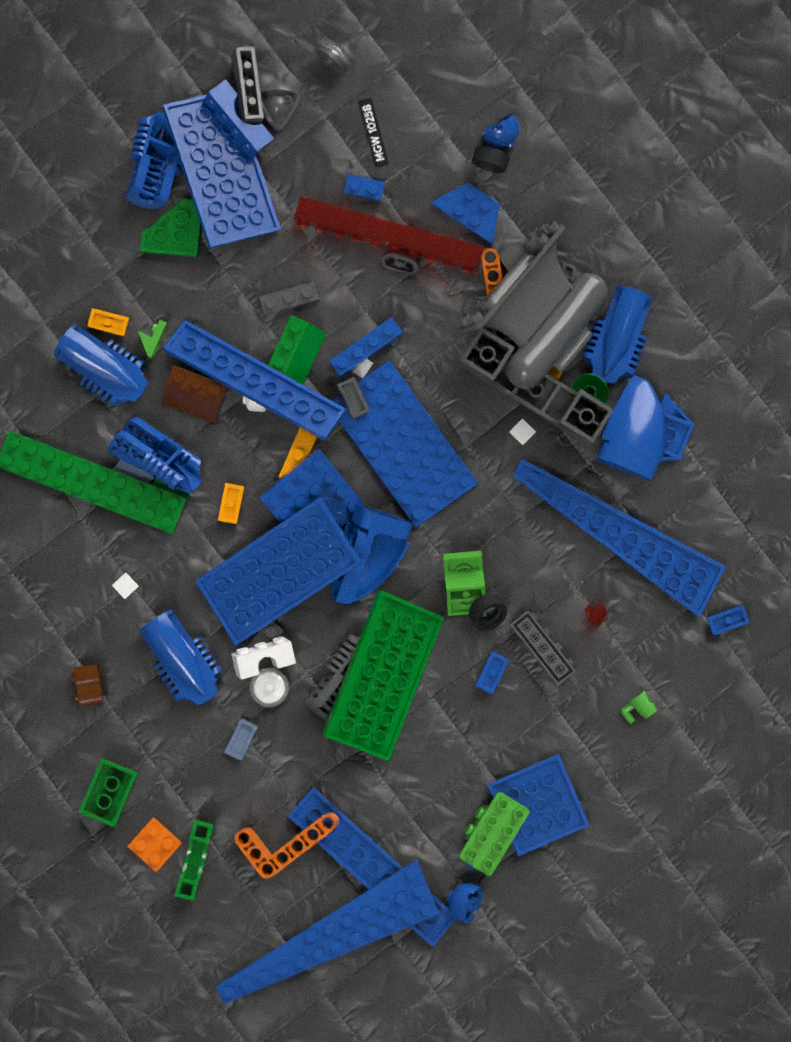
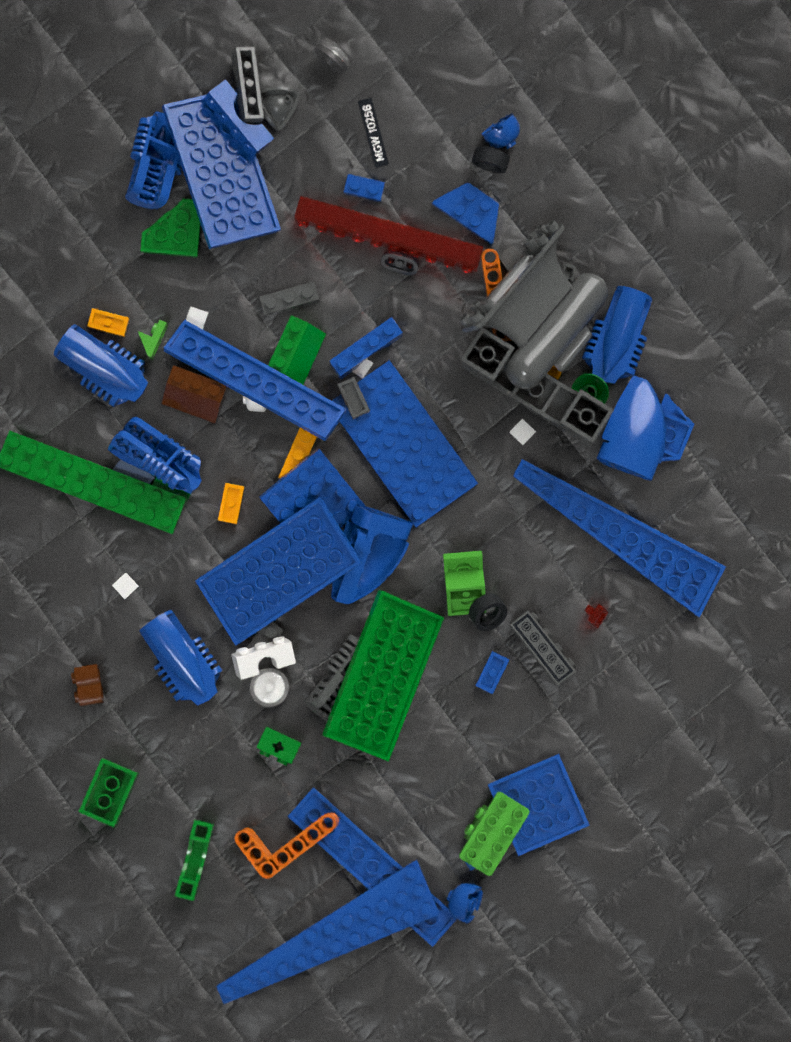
orange plate [127,817,182,872] -> none
sand blue tile [224,718,258,761] -> none
bright green piece [621,691,657,724] -> none
blue plate [707,605,750,636] -> none
none -> white sticker [186,306,208,329]
none -> green brick [256,727,302,766]

